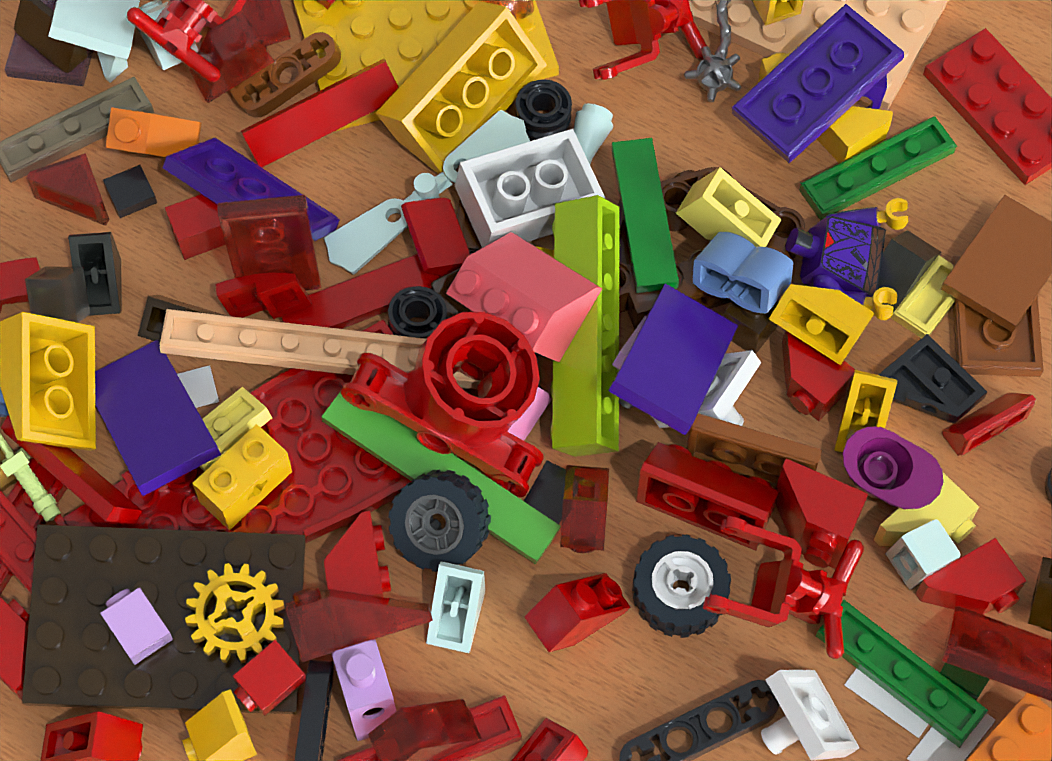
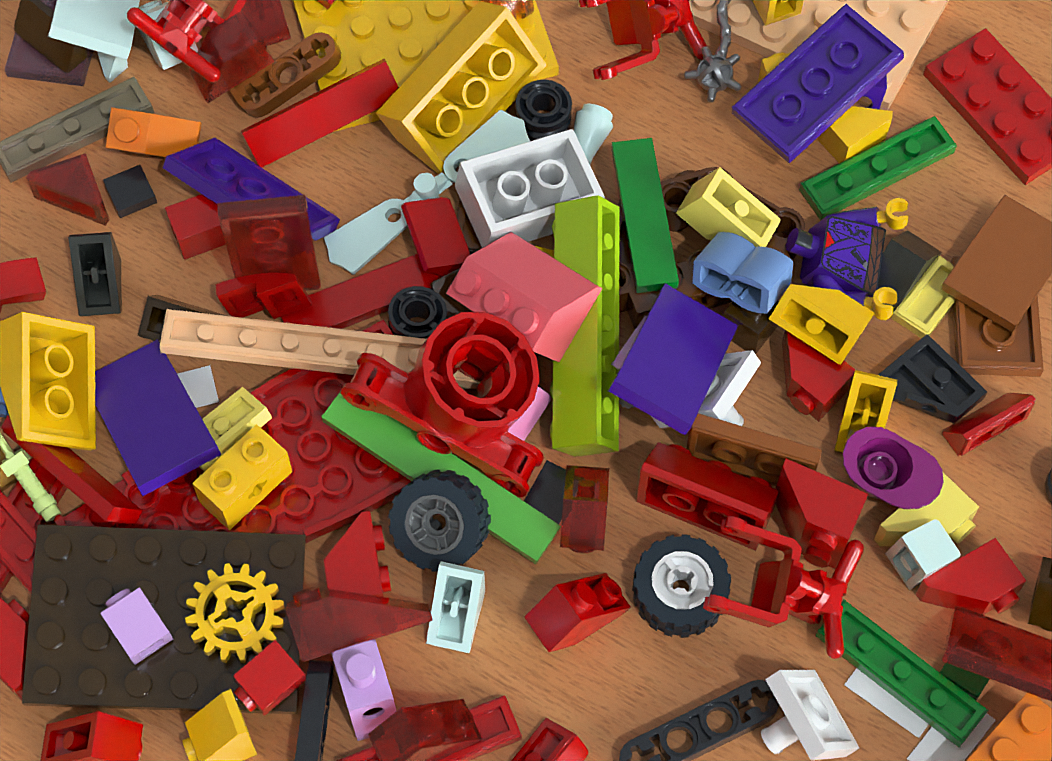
clear smoke brick [25,266,90,323] -> none

